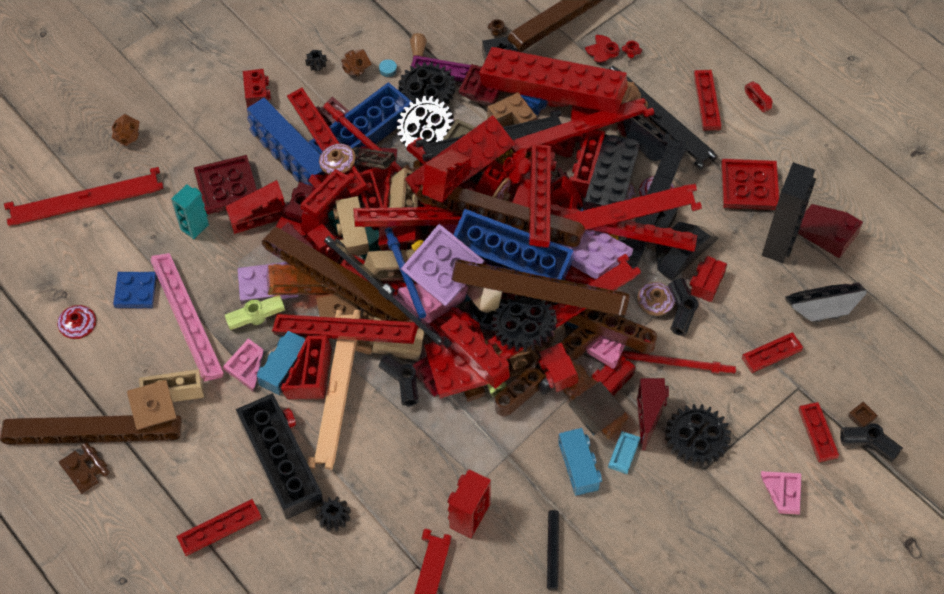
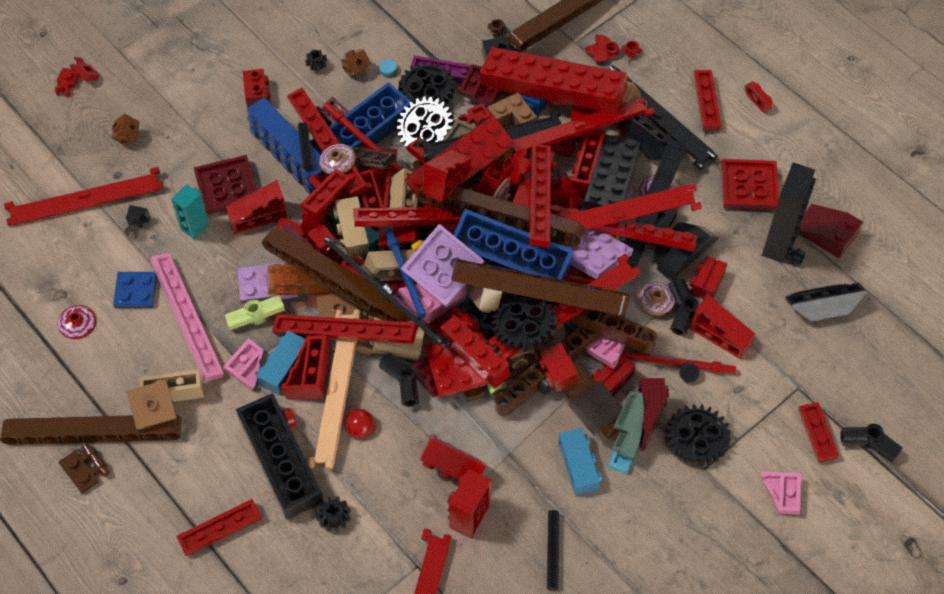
dark red brick [284,182,316,224] -> none
medium nougat cone [410,33,427,57] -> none
red plate [742,332,803,373] -> none
reddish brown plate [848,401,878,427] -> none
none -> red plate [55,68,80,97]
none -> red plate [70,57,100,81]
none -> black piece [125,205,151,239]
none -> black axle [298,122,313,170]
none -> red hair [344,409,377,439]
none -> red wedge [420,434,487,479]
none -> red plate [458,103,492,126]
none -> sand green slope [612,392,644,458]
none -> black tile [679,363,699,382]
none -> red wedge [691,294,755,360]
none -> black plate [789,248,806,266]

